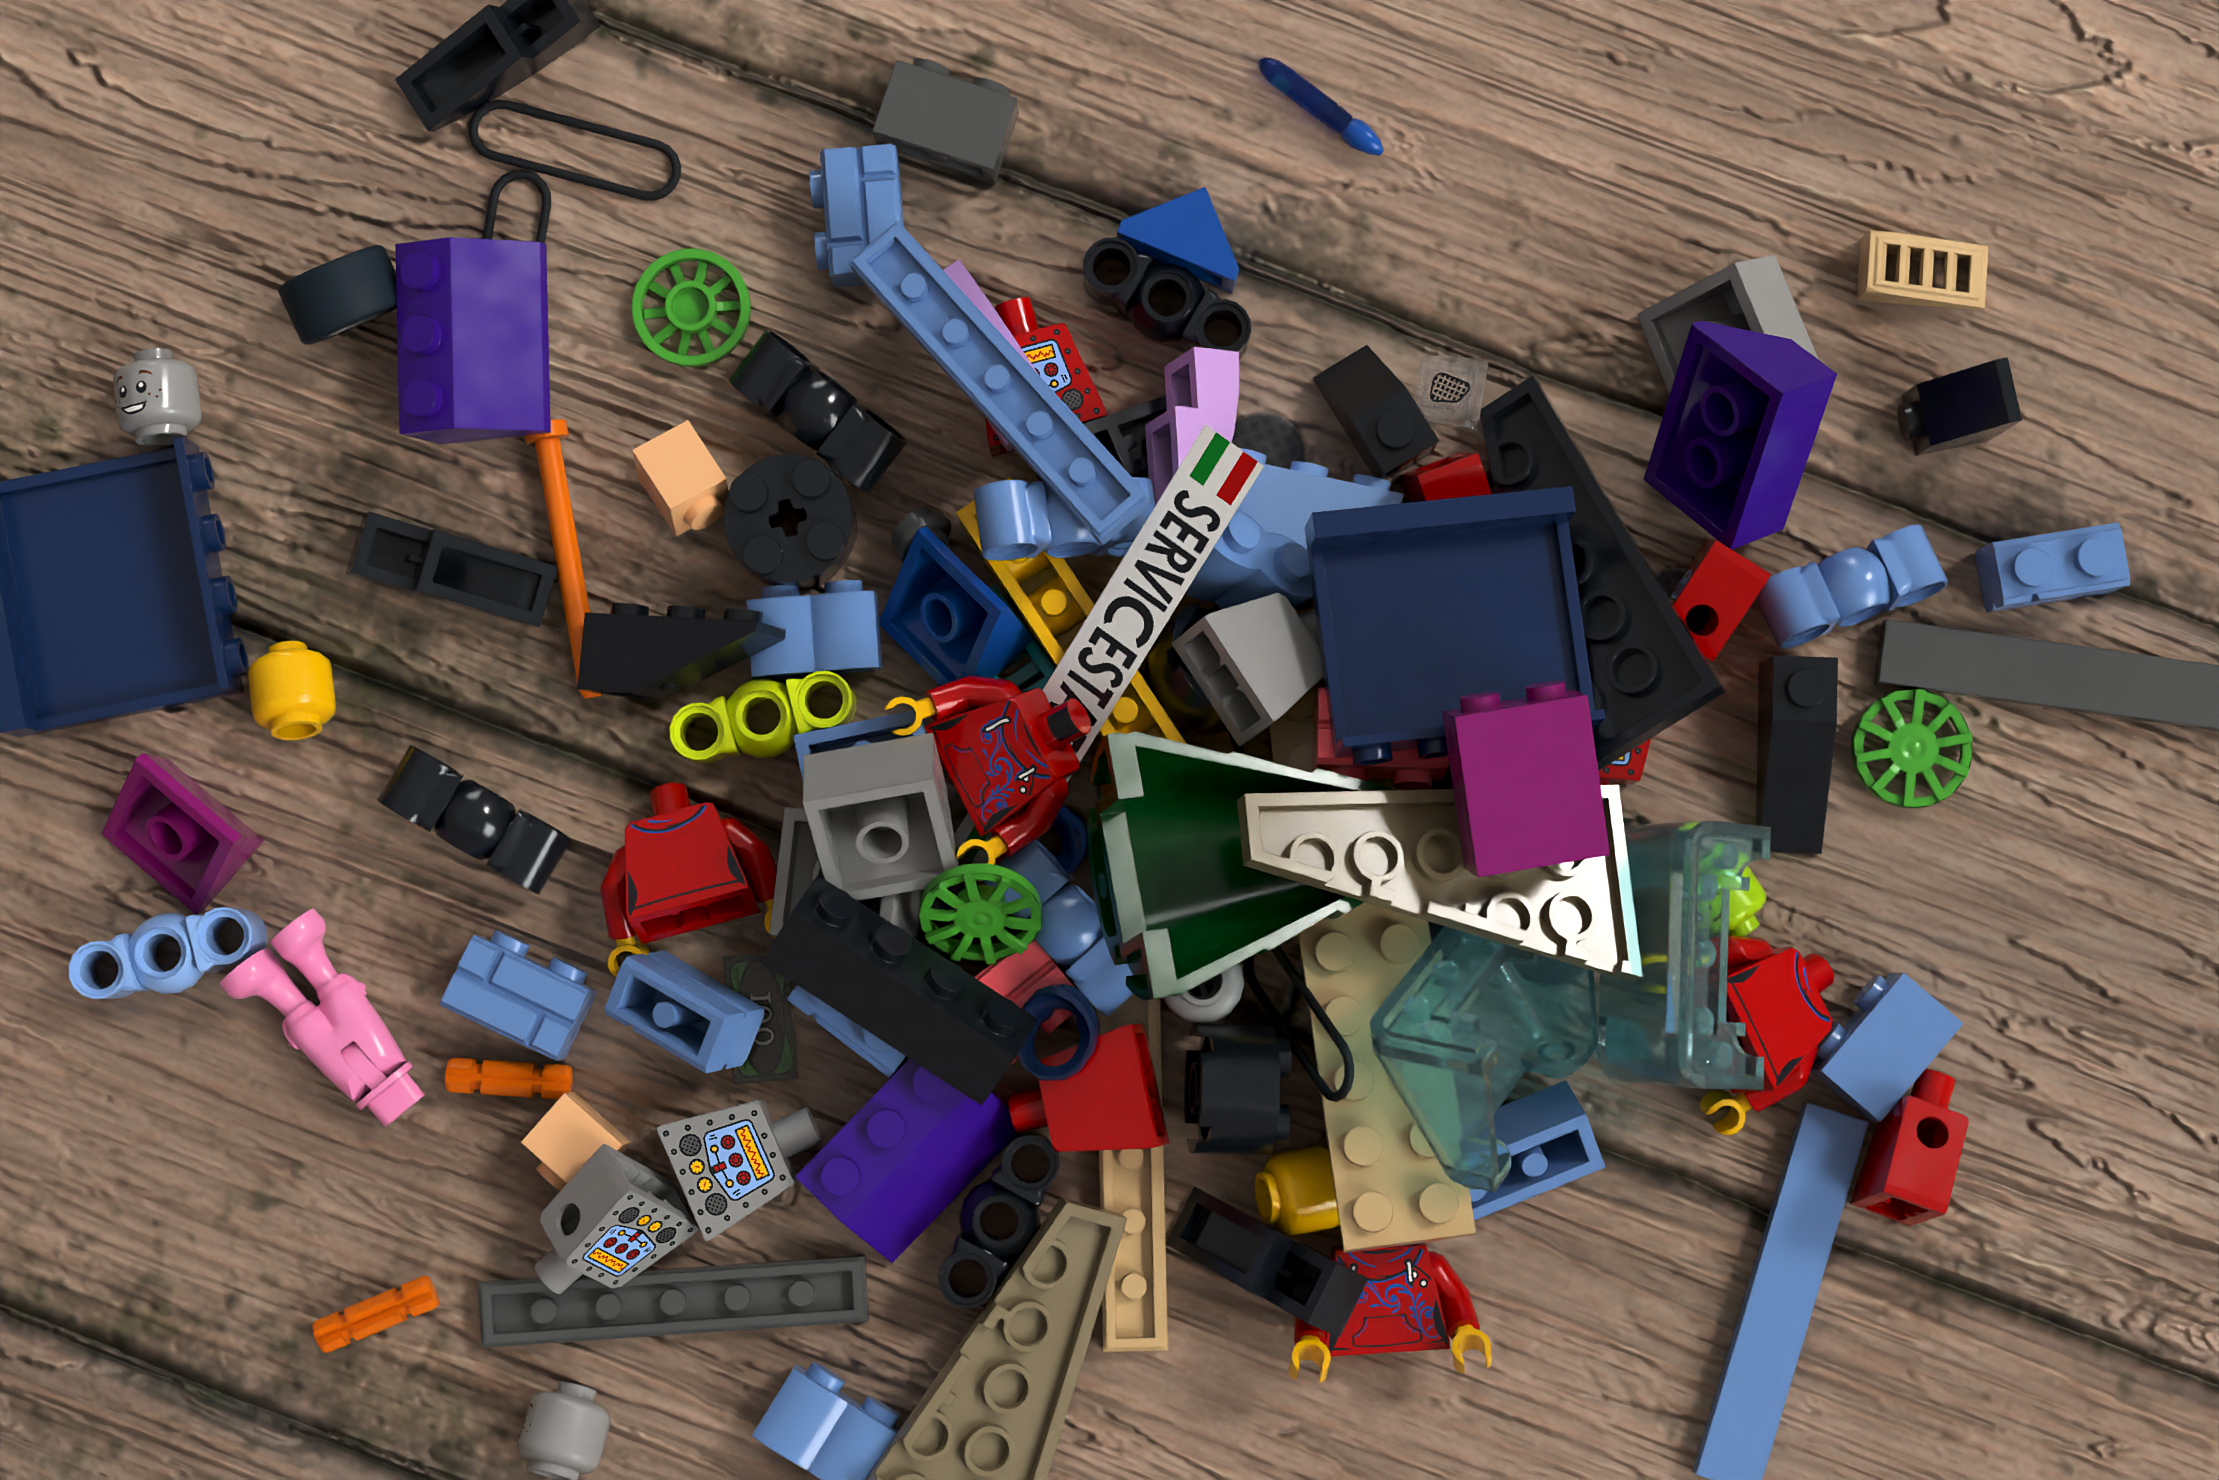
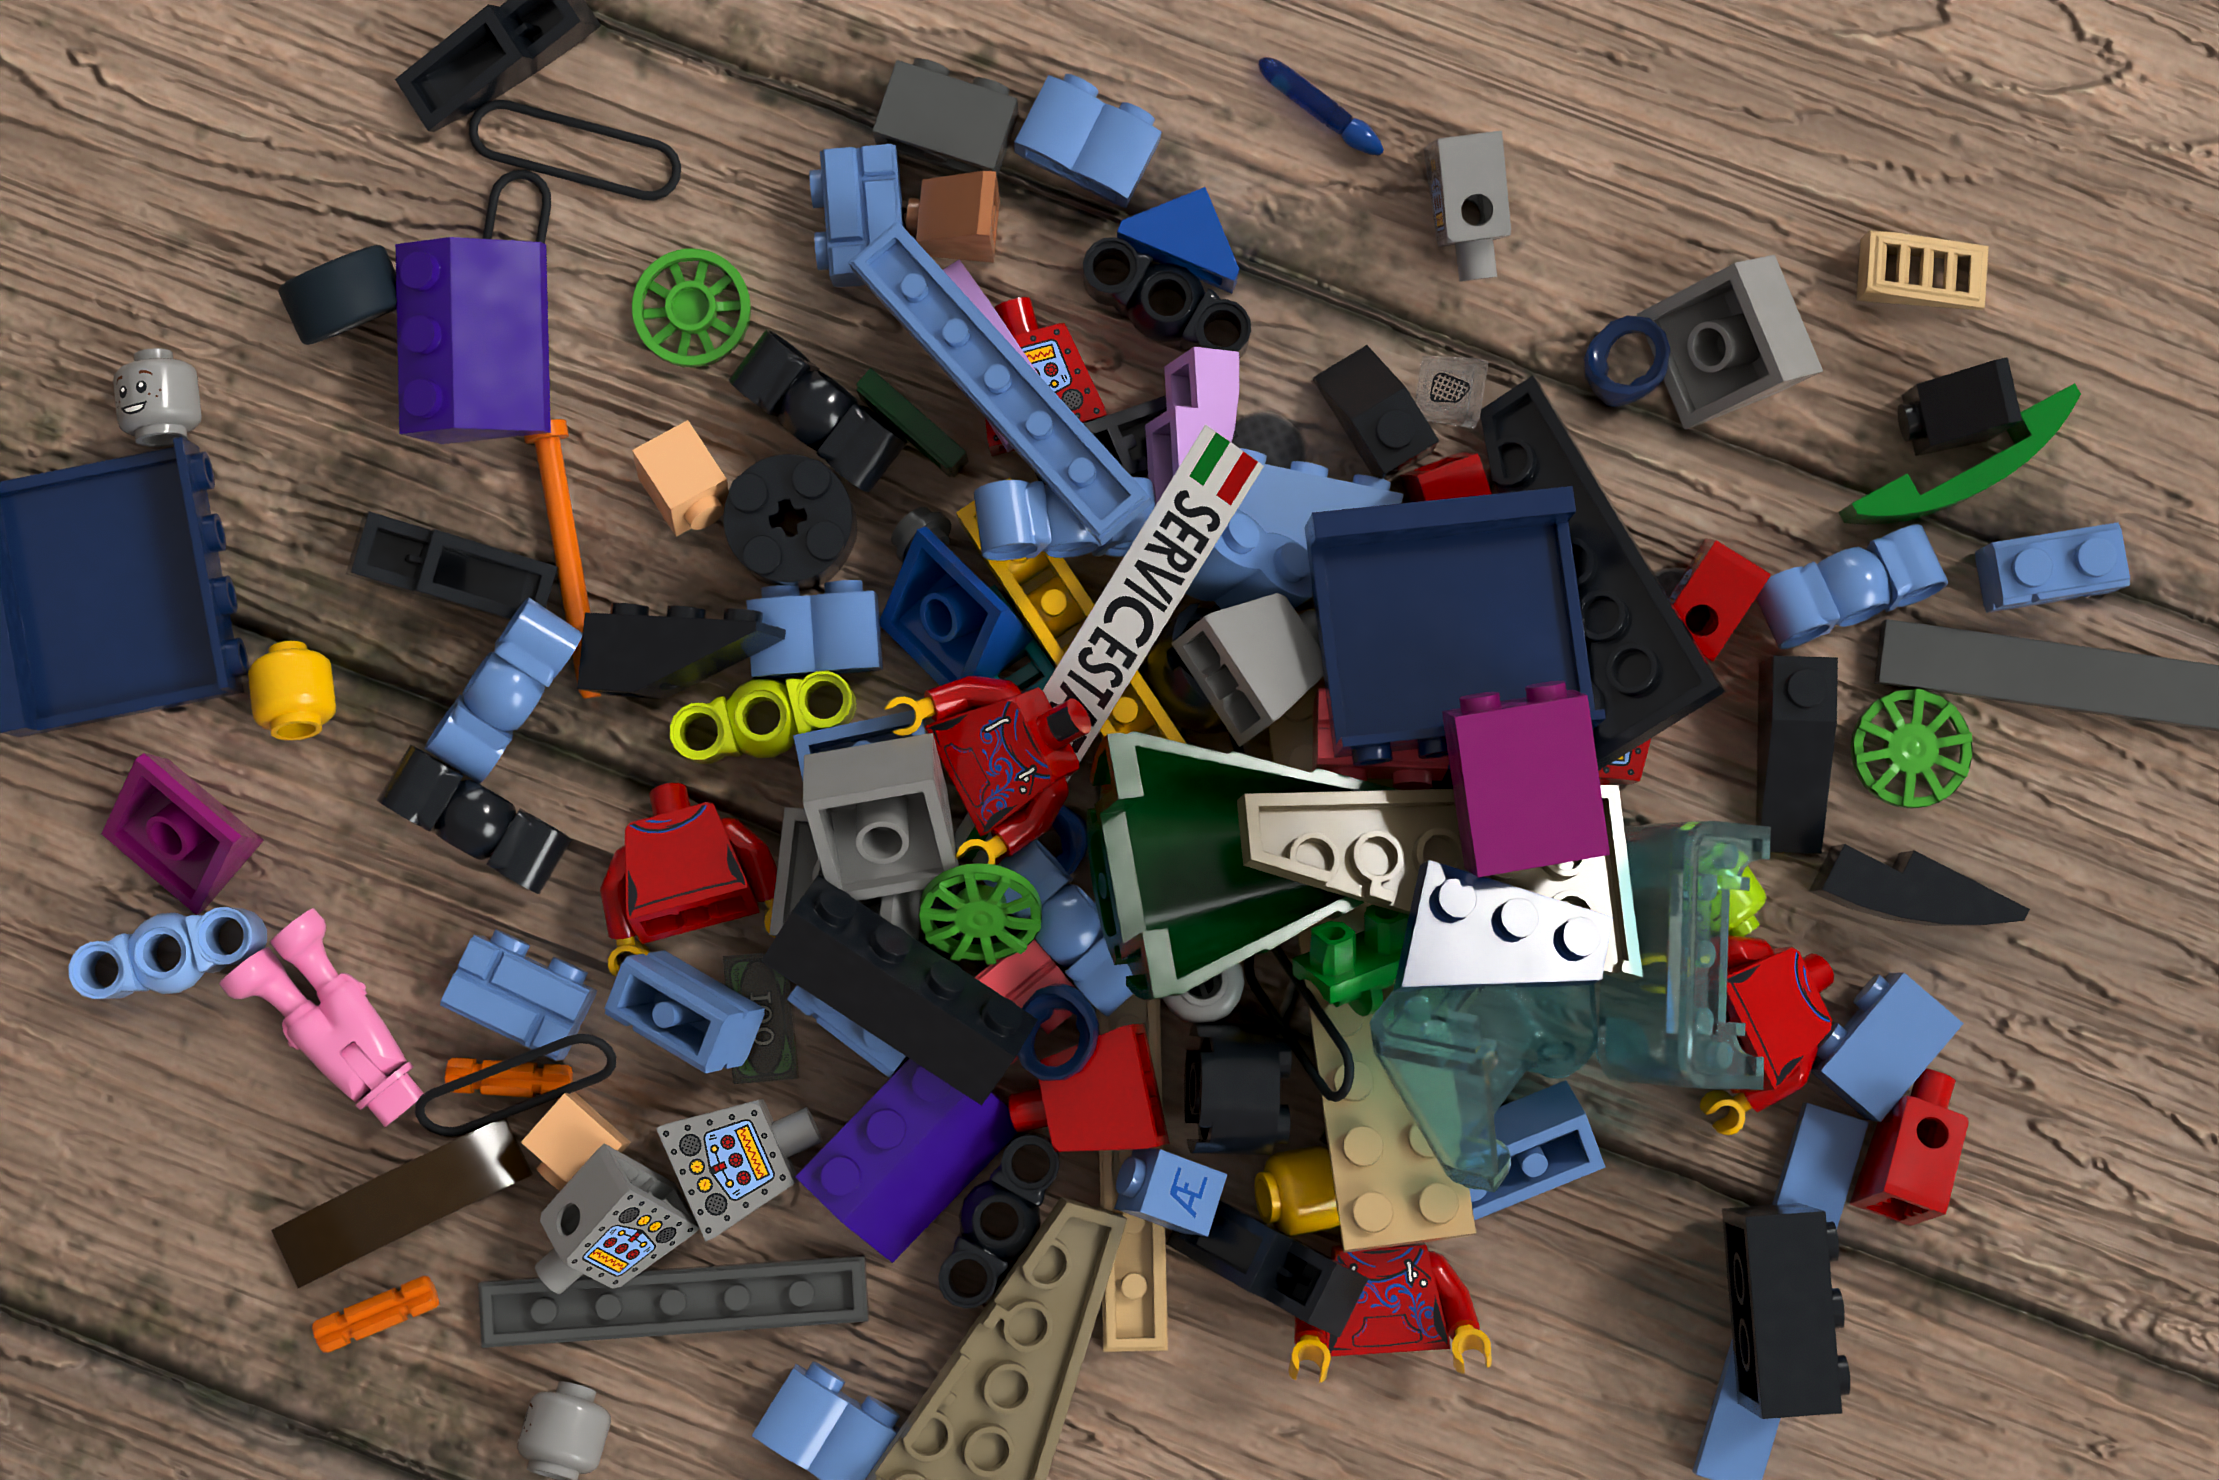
dark purple slope [1643,321,1837,550] -> none
none -> dark brown slope [271,1118,533,1288]
none -> black piece [415,1034,617,1137]
none -> medium blue piece [424,597,583,784]
none -> dark green tile [856,368,969,477]
none -> nougat slope [906,171,1000,263]
none -> medium blue brick [1014,74,1162,208]
none -> medium blue brick [1114,1148,1227,1237]
none -> green hips [1292,905,1409,1017]
none -> wing [1393,860,1614,992]
none -> light grey torso [1424,131,1511,282]
none -> dark blue piece [1584,315,1671,407]
none -> black brick [1722,1203,1850,1419]
none -> black slope [1809,844,2030,926]
none -> green slope [1838,383,2081,524]

